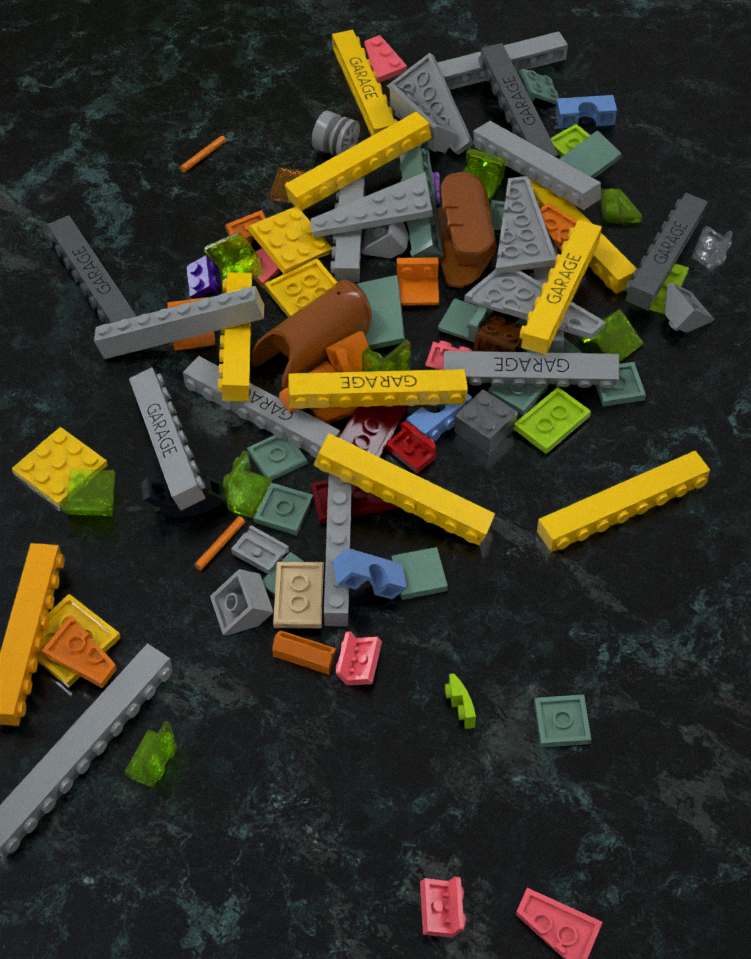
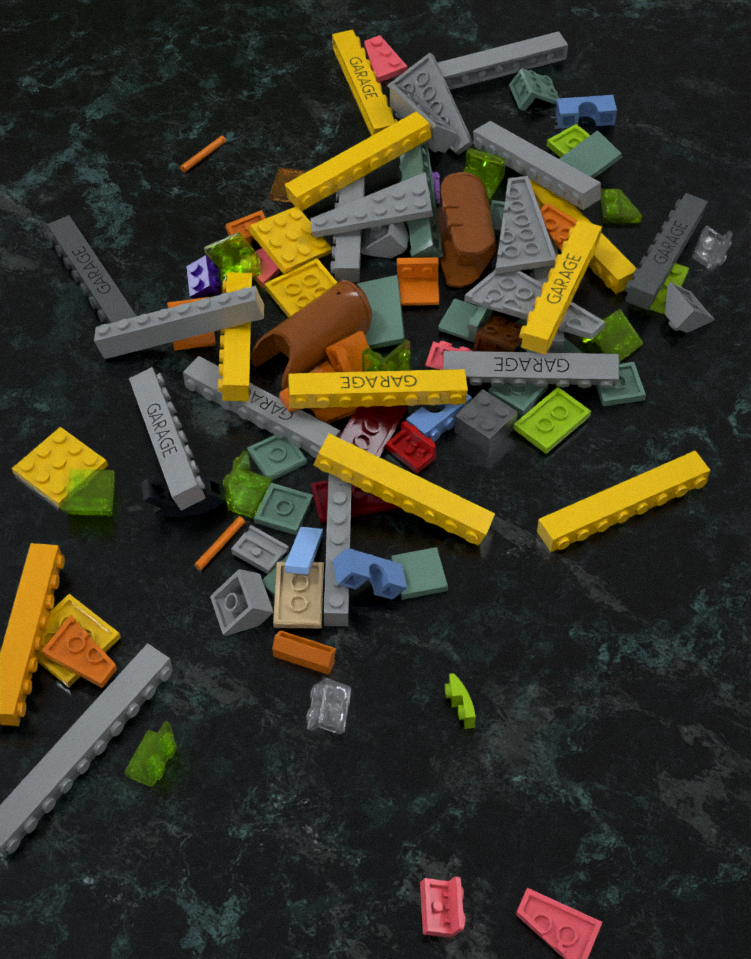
light grey wheel [312,110,360,156] -> none
coral bracket [336,631,382,685] -> none
dark grey brick [478,43,558,158] -> none
sand green tile [534,695,591,748] -> none
none -> light blue tile [285,527,323,575]
none -> clear bracket [306,678,351,735]

